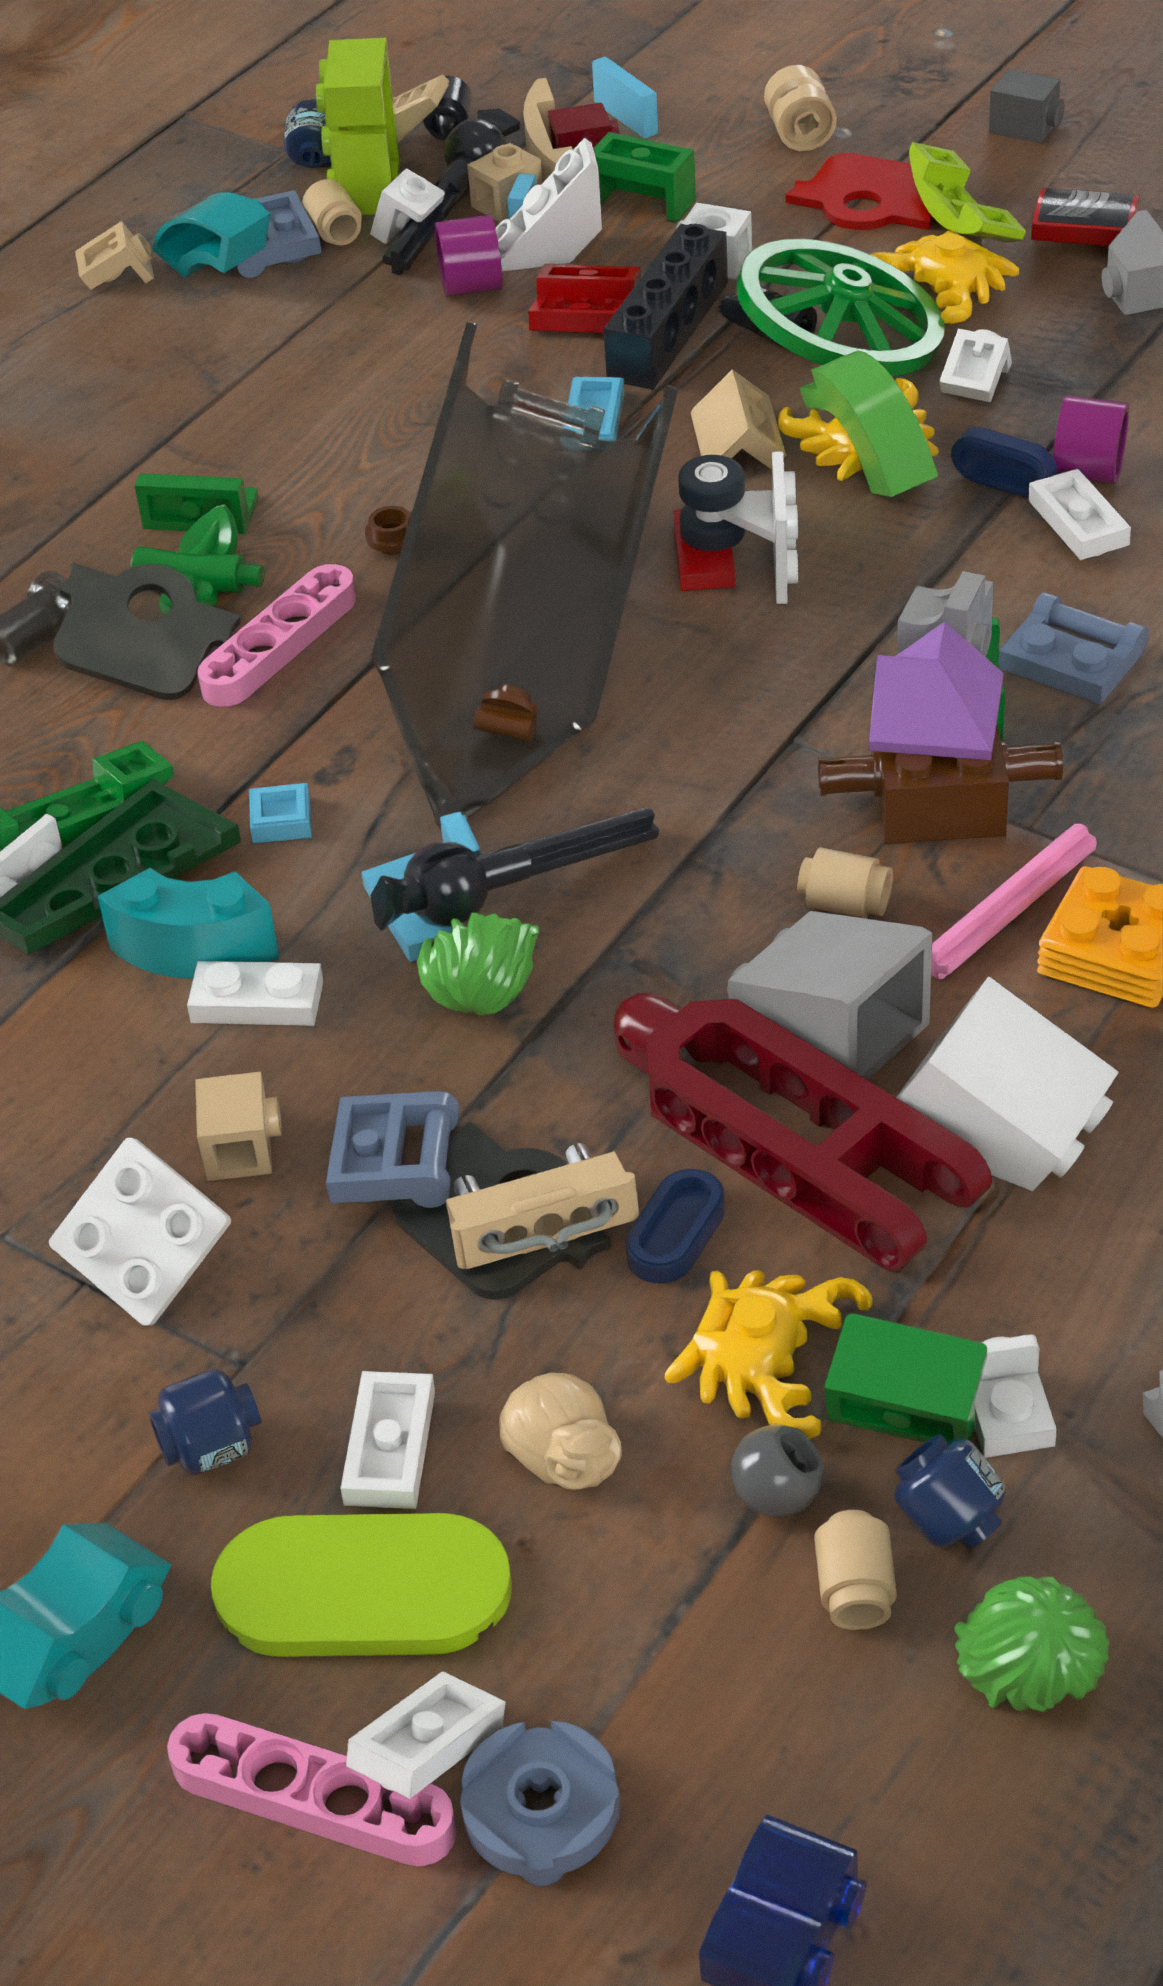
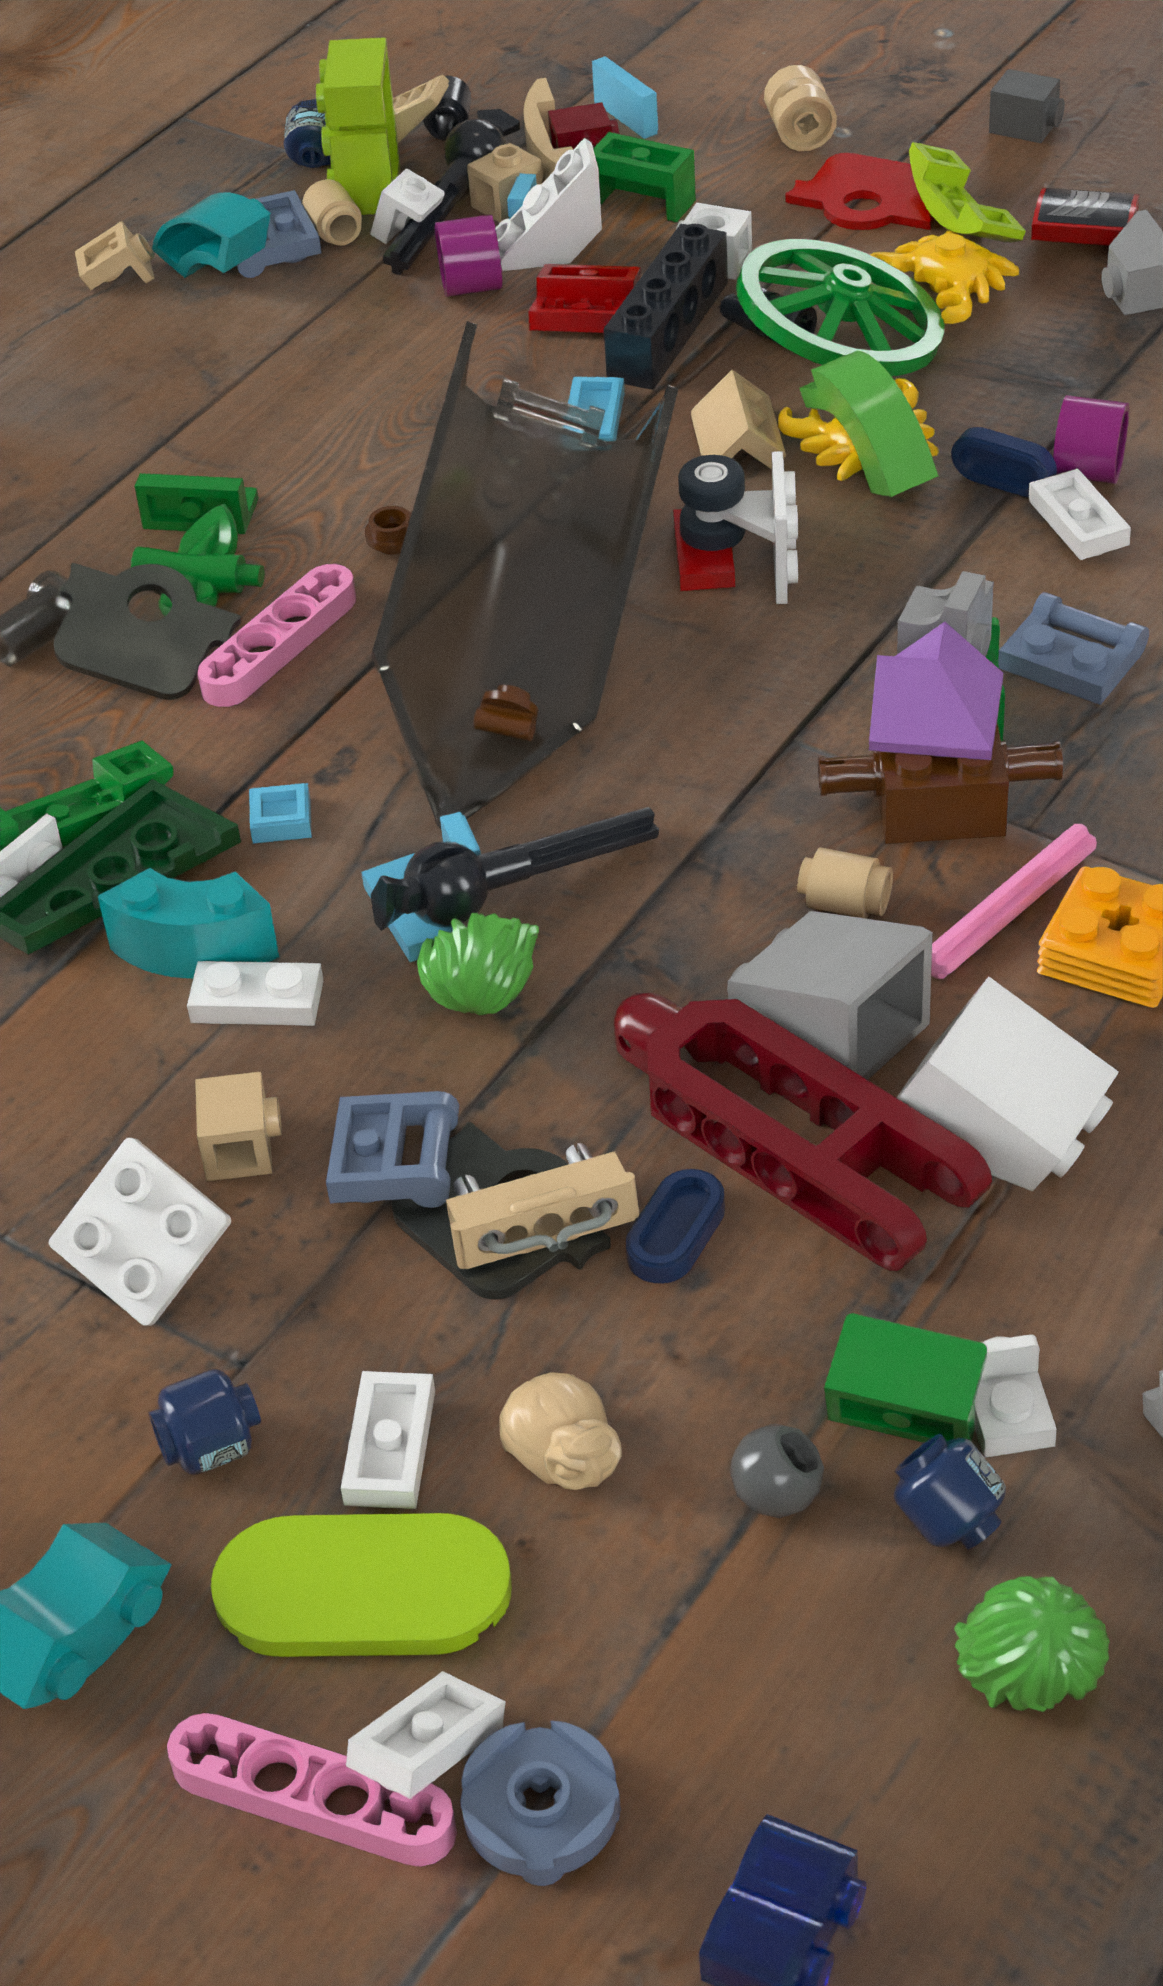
yellow animal [665,1270,873,1440] -> none
tan brick [814,1510,897,1630] -> none
white bracket [939,329,1012,402] -> none

